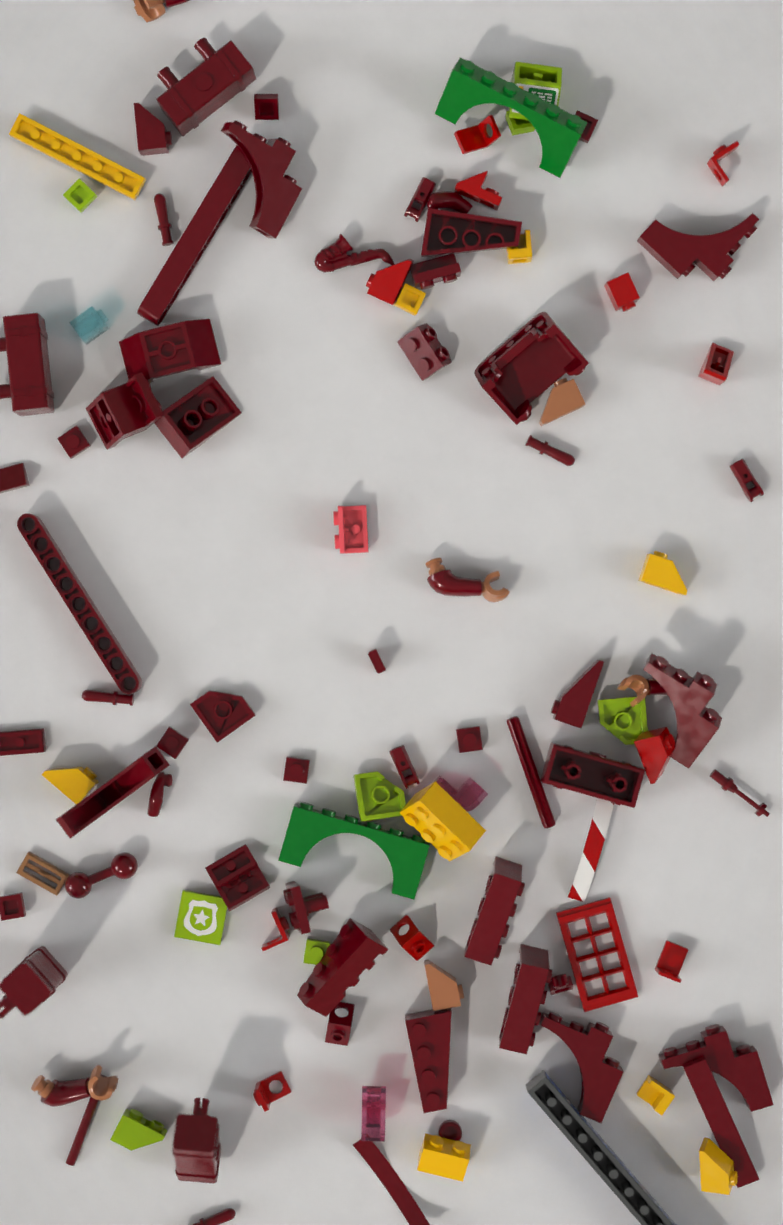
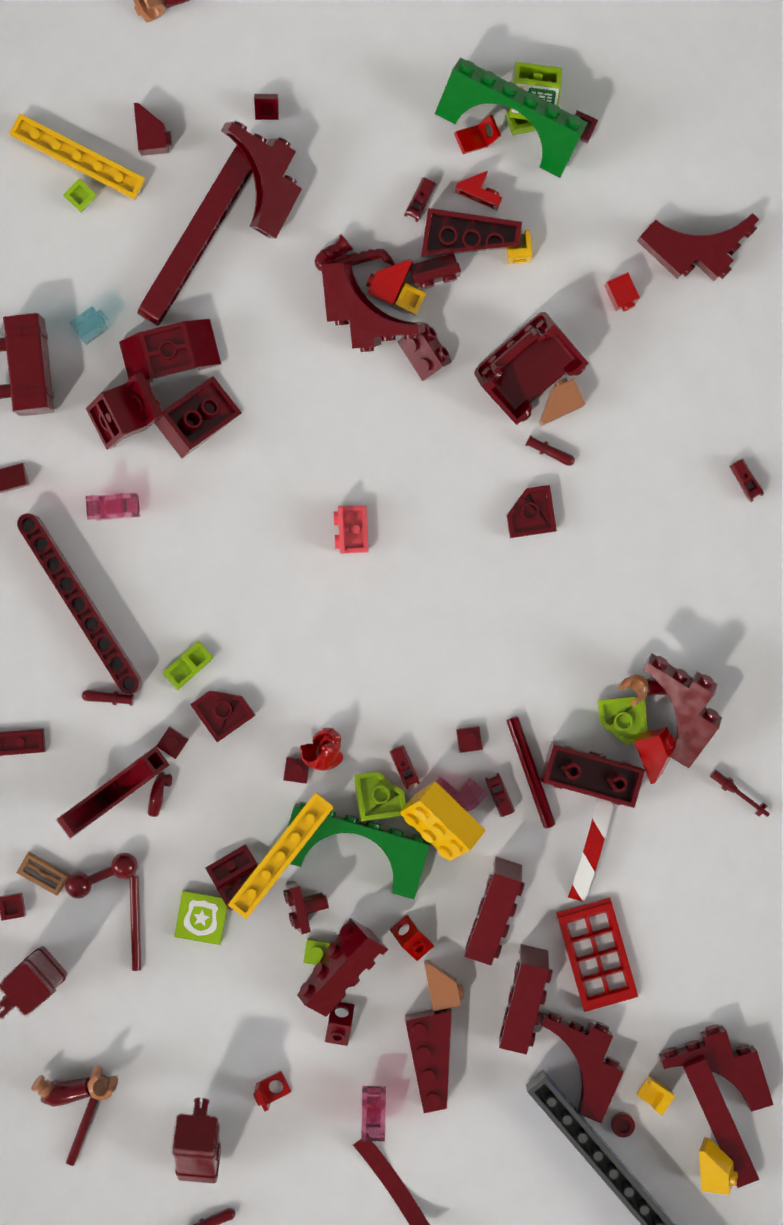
yellow slope [42,767,99,804] -> none
dark red plate [57,426,91,459] -> none
lime slope [110,1109,167,1151] -> none
dark red piece [154,193,174,246] -> none
dark red piece [156,37,256,137] -> none
red bracket [261,908,290,951] -> none
dark red tile [368,649,386,674] -> none
yellow brick [417,1133,471,1182] -> none
dark red piece [426,557,510,602] -> none
dark red arm [427,191,473,214] -> none
dark red tile [438,1120,462,1141] -> none
dark red plate [548,974,573,995] -> none
dark red slope [551,660,604,728] -> none
yellow slope [638,551,687,595] -> none
red bracket [655,940,688,983] -> none
red slope [698,343,734,385] -> none
red bracket [707,141,740,187] -> none
none -> clear pink brick [85,493,140,521]
none -> dark red bar [129,876,141,971]
none -> lime slope [162,641,214,691]
none -> yellow plate [228,792,334,919]
none -> red hair [300,728,343,771]
none -> dark red arch [321,261,426,352]
none -> dark red bar [485,772,515,817]
none -> dark red plate [506,485,557,538]
none -> dark red tile [611,1112,635,1138]

